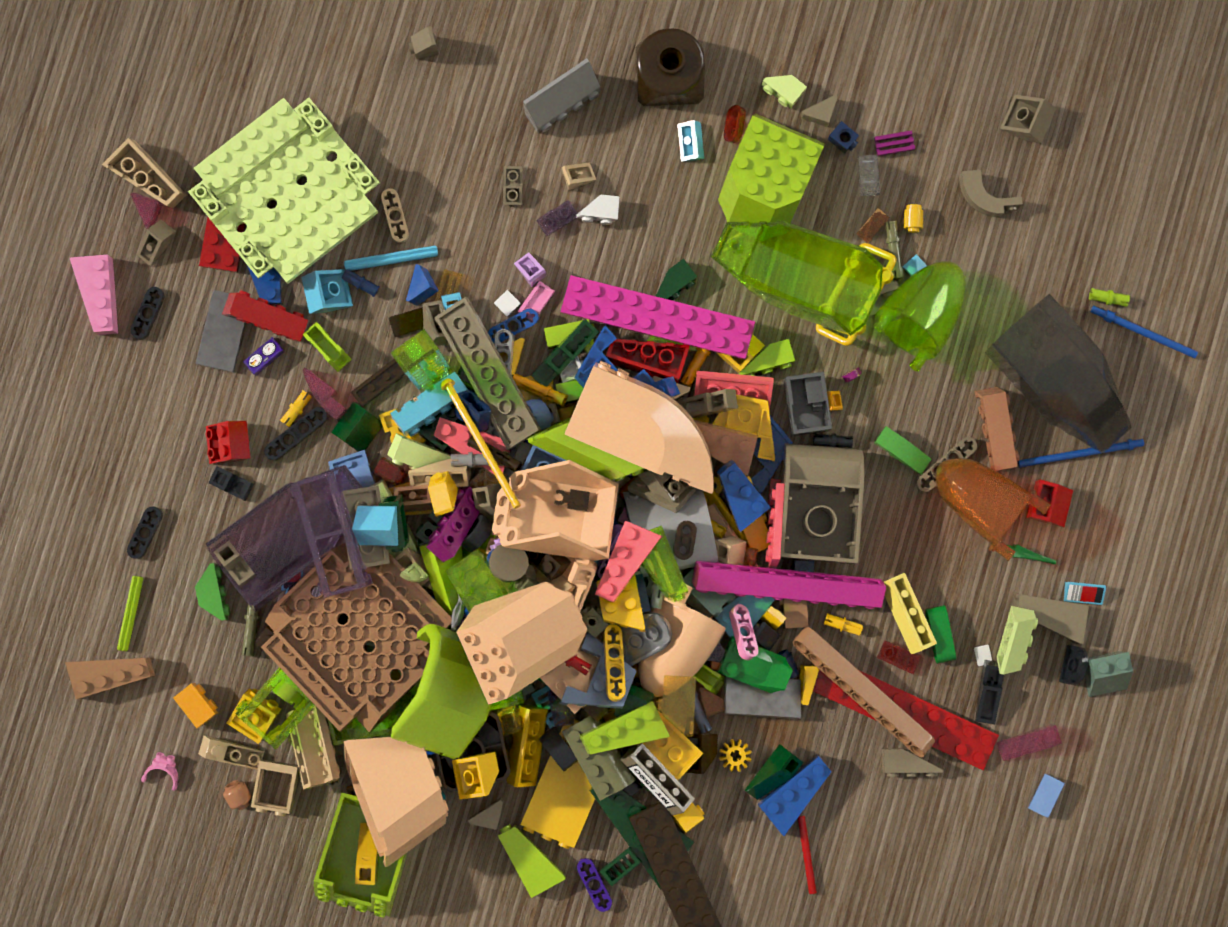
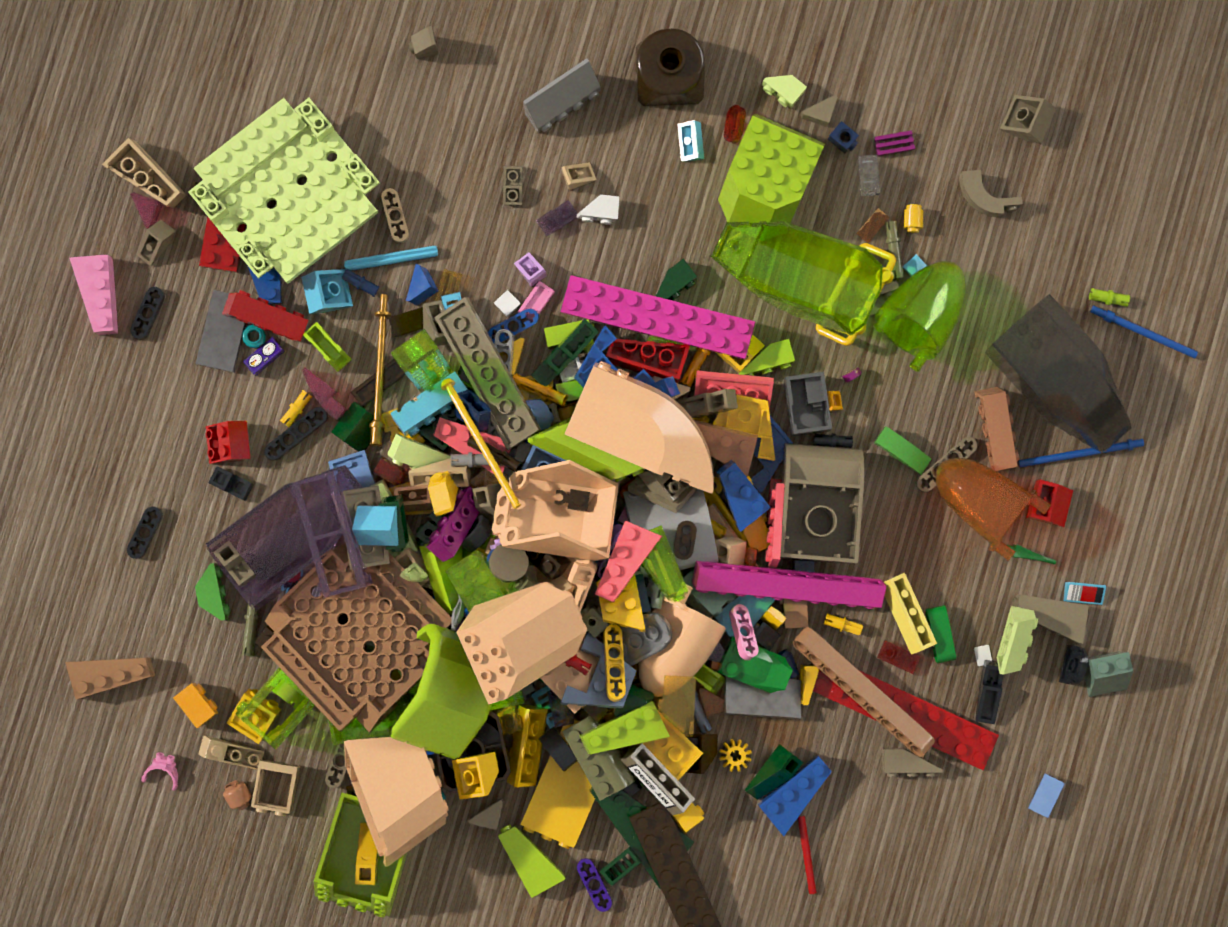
lime axle [117,576,143,652] -> none
tan brick [286,704,340,790] -> none
clear pink slope [997,724,1062,761] -> none
none -> teal piece [242,325,266,348]
none -> pearl gold bar [369,294,392,446]

